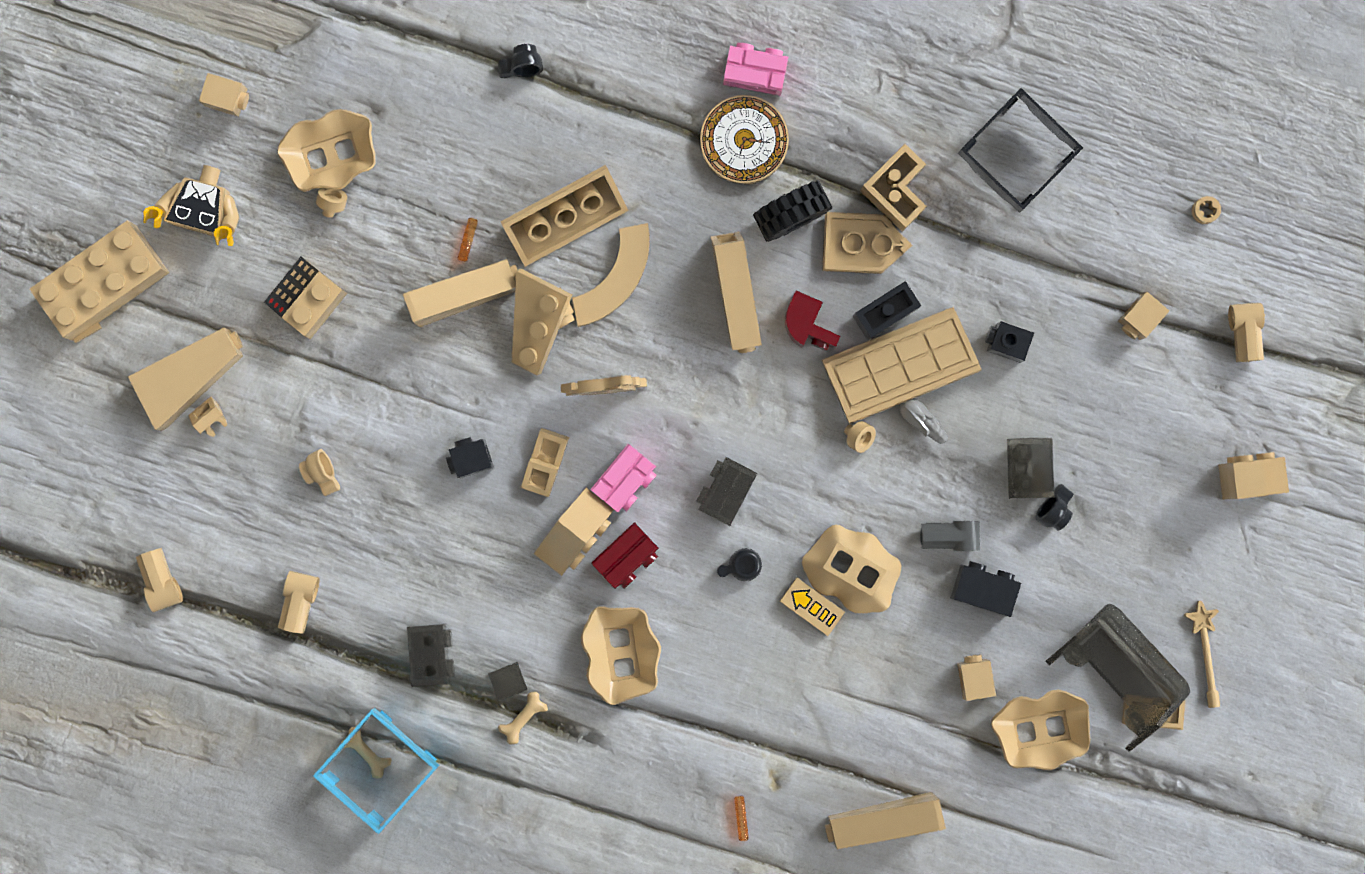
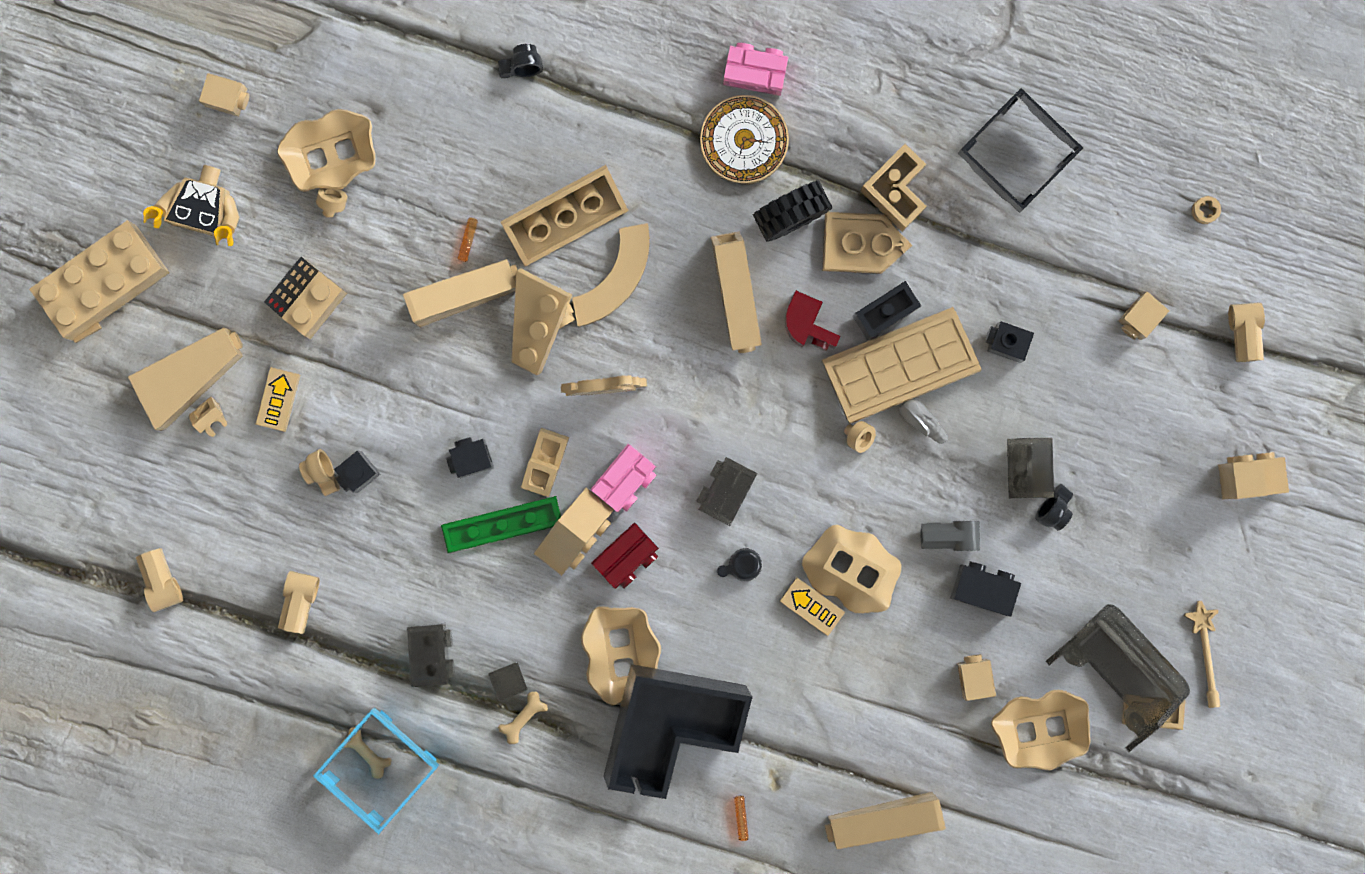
none -> tan tile [256,367,301,432]
none -> black brick [334,450,381,493]
none -> green tile [441,496,561,553]
none -> black piece [603,664,753,799]

